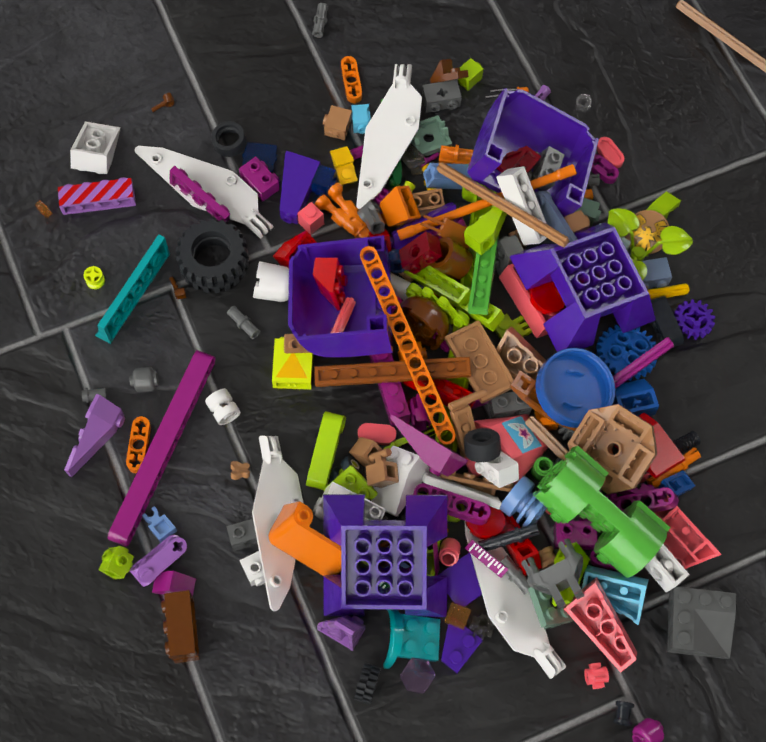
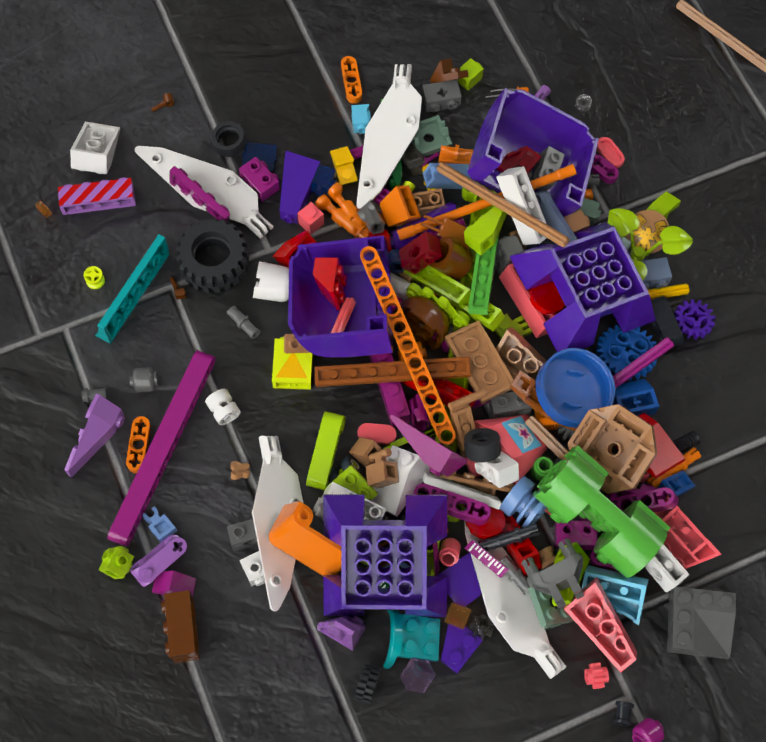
dark grey pin [312,3,328,38] -> none
medium nougat head [323,105,352,140] -> none

